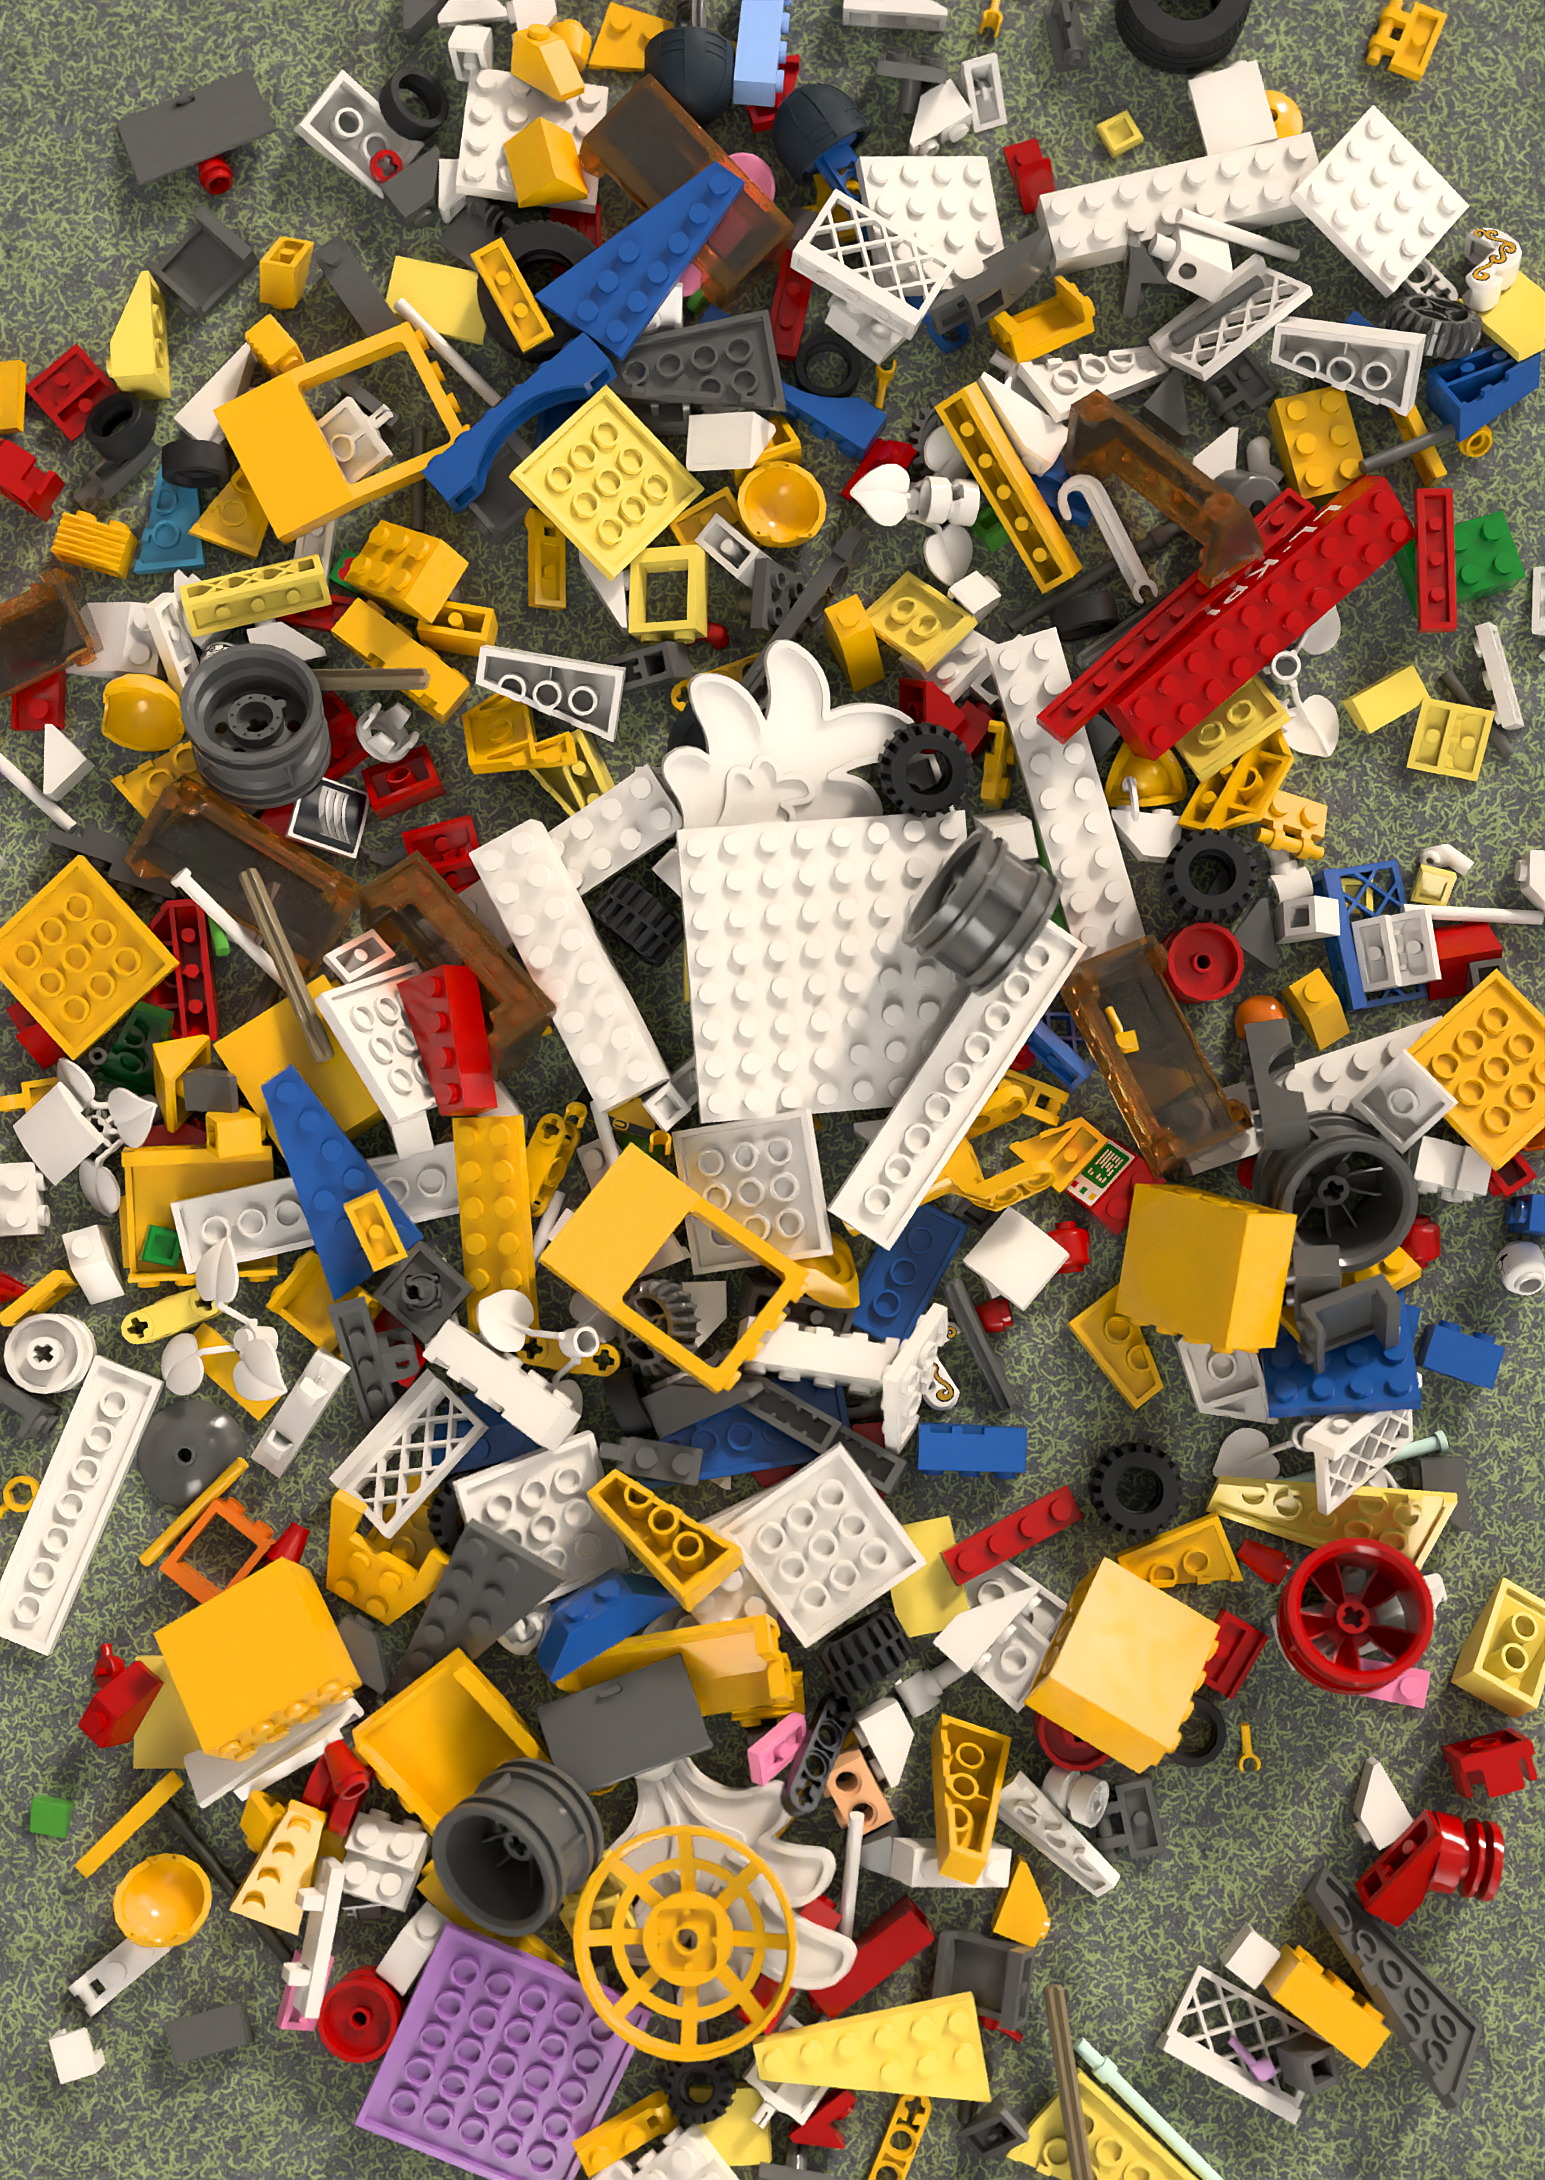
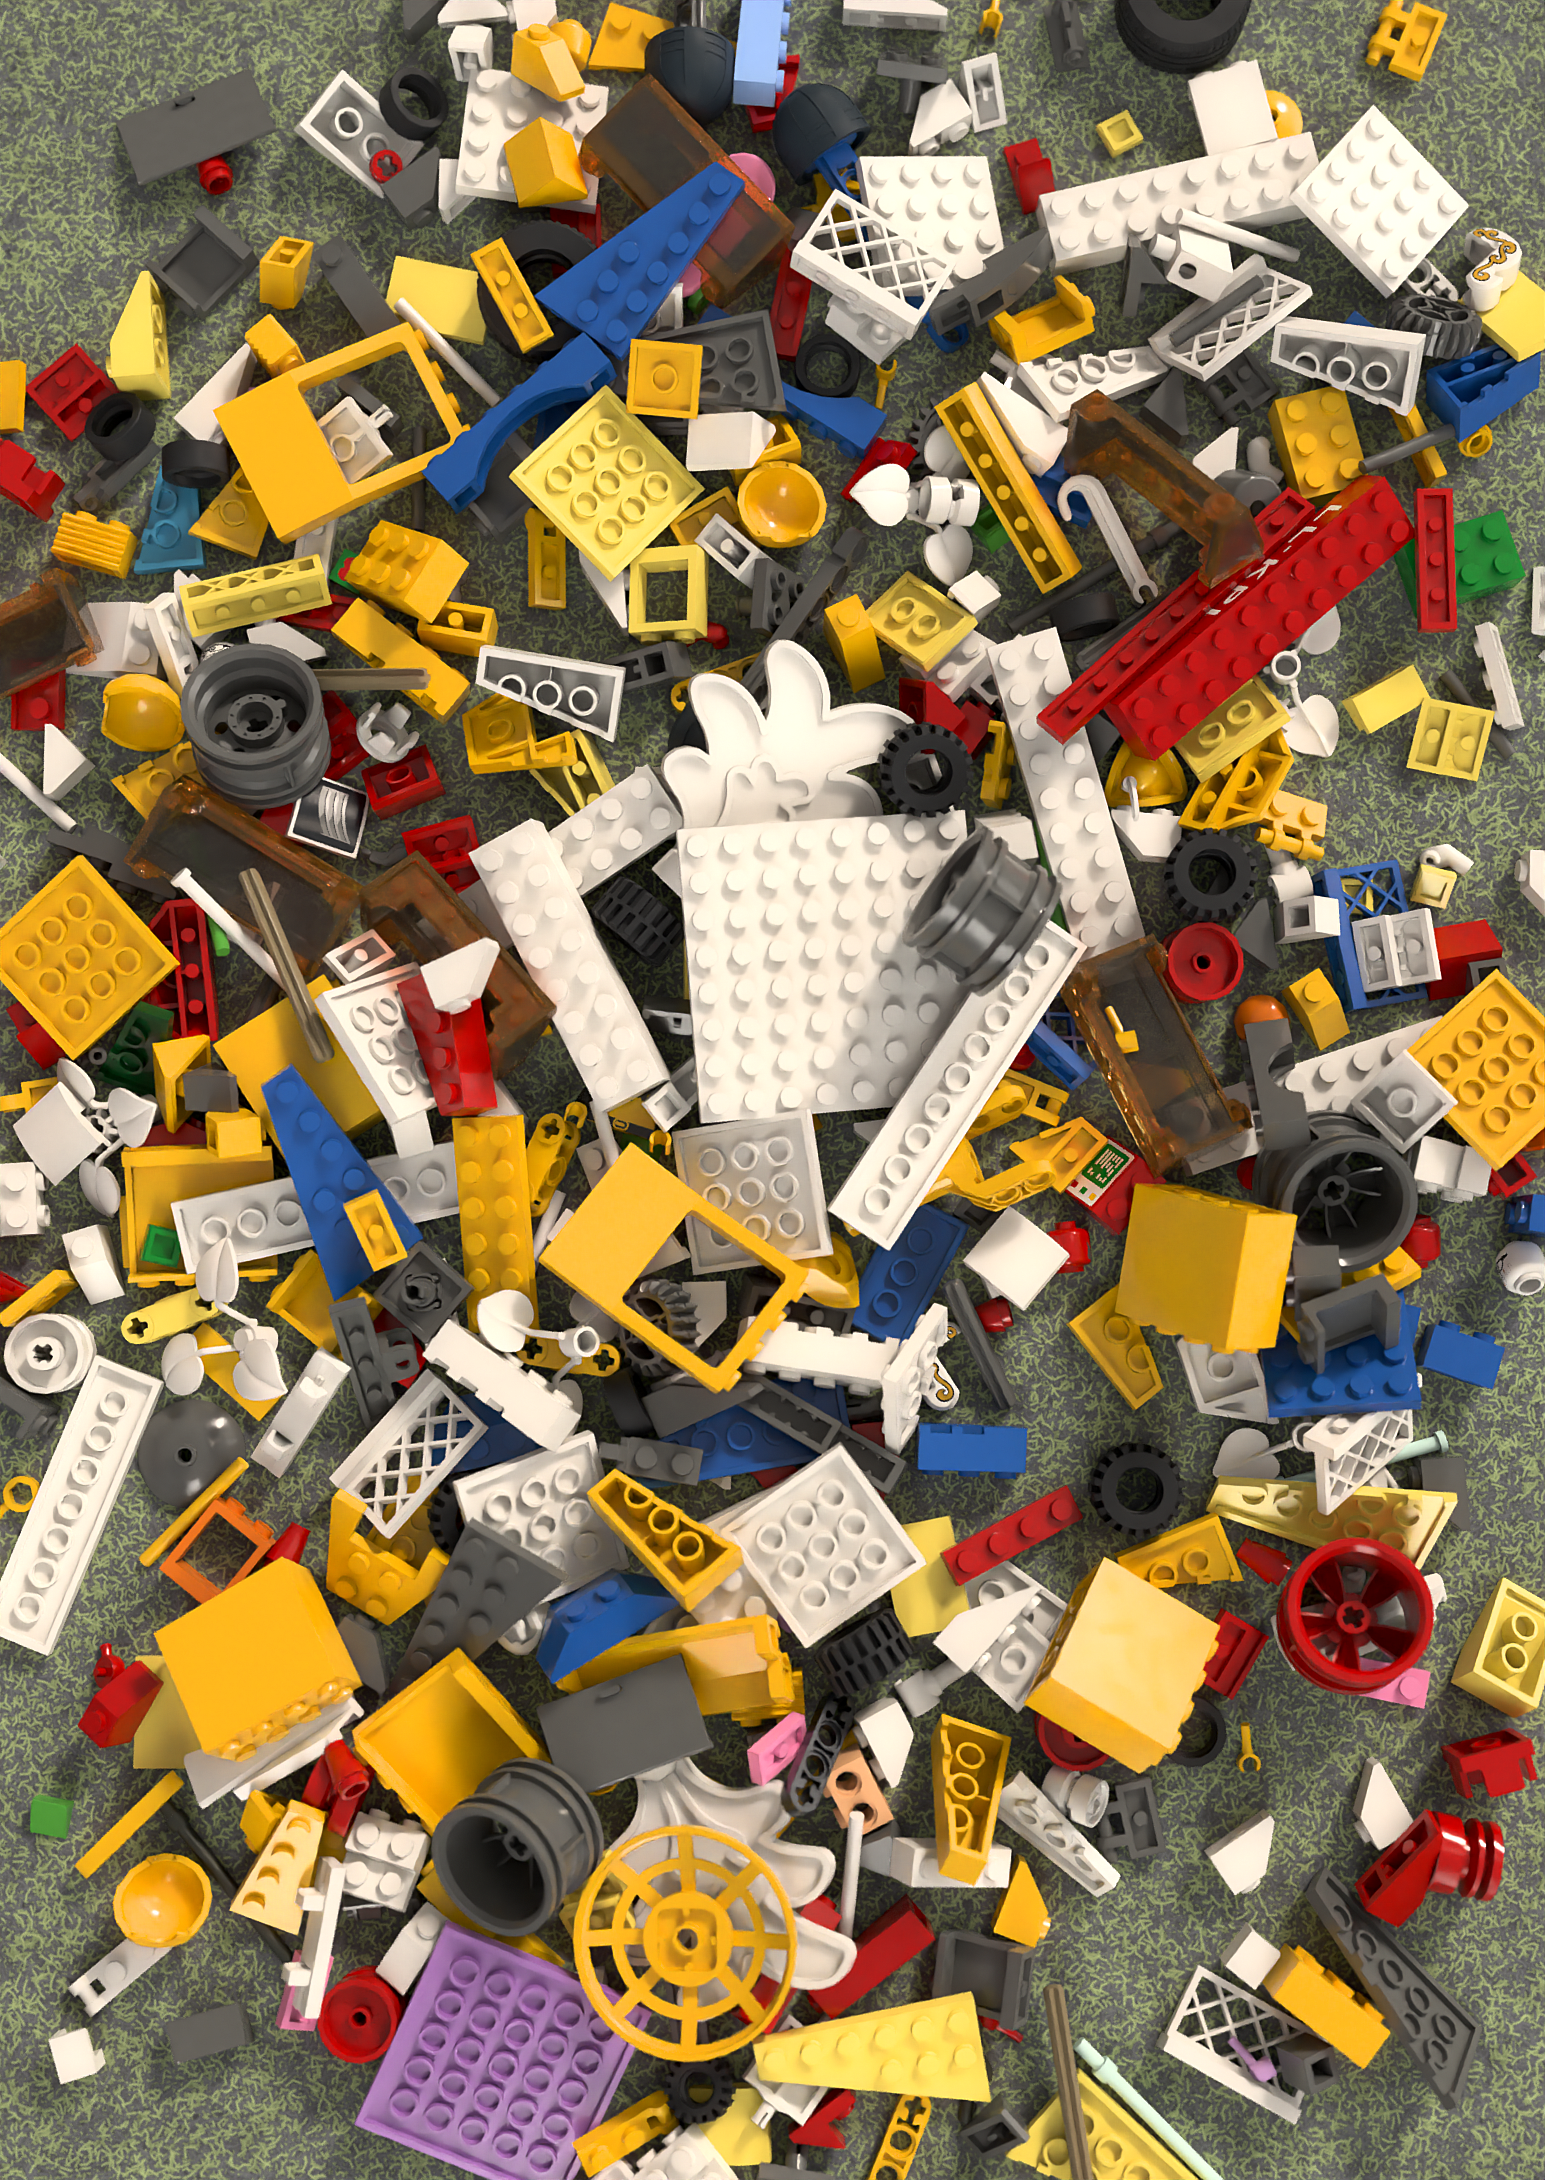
dark grey hinge [437,195,522,273] -> none
white bar [1400,904,1544,925] -> none
none -> white slope [420,937,500,1014]
none -> yellow plate [626,339,703,419]
none -> dark grey hinge [641,994,693,1036]
none -> white slope [1204,1809,1275,1895]

